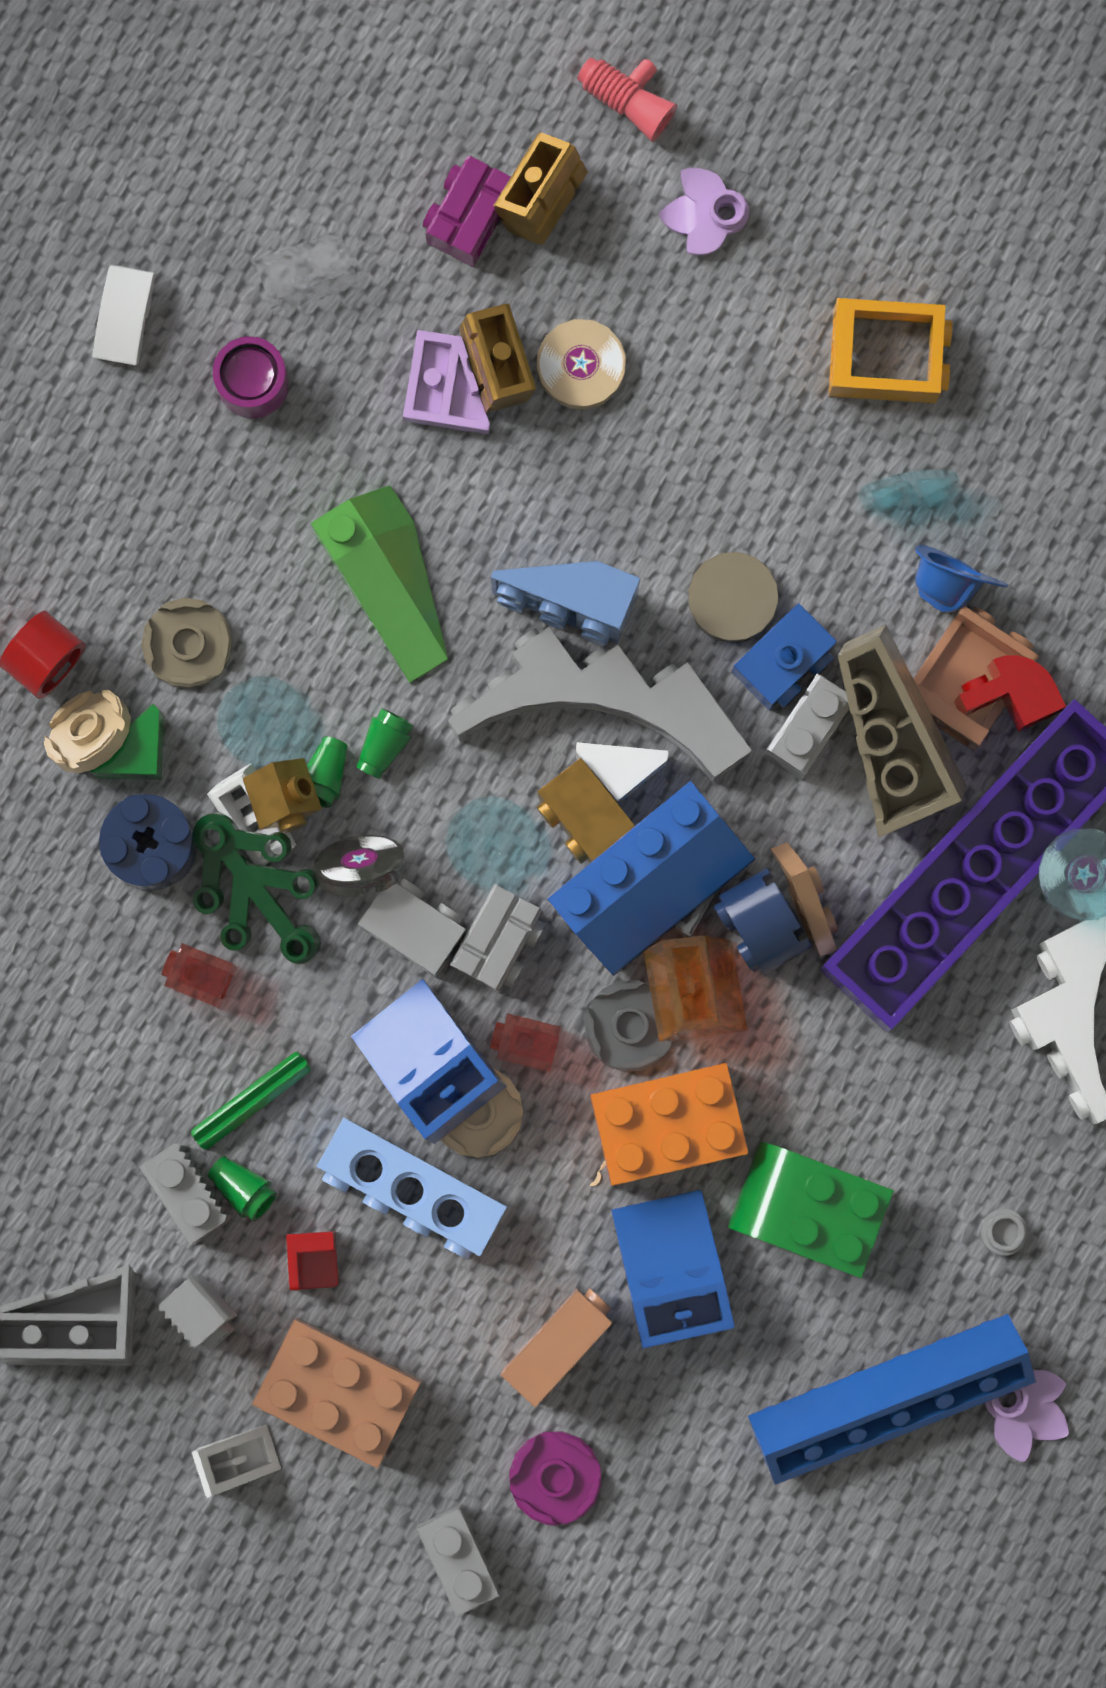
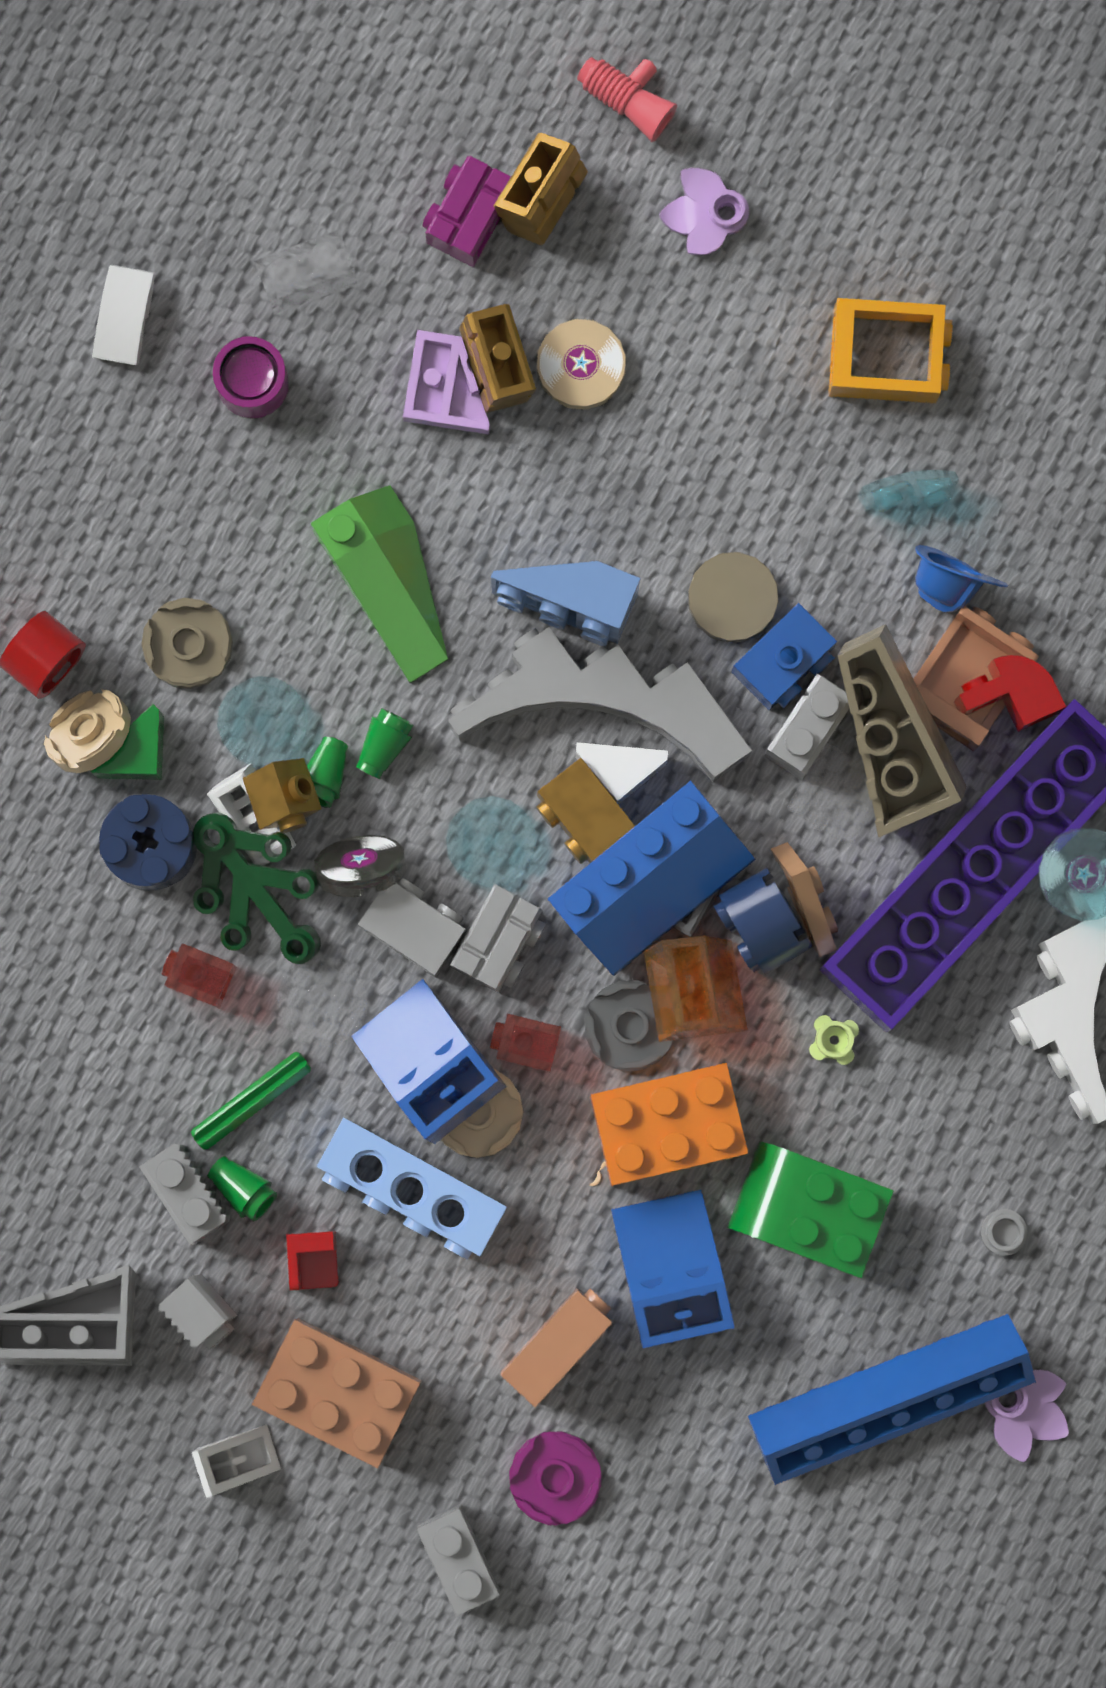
none -> yellowish green plate [809,1015,859,1065]

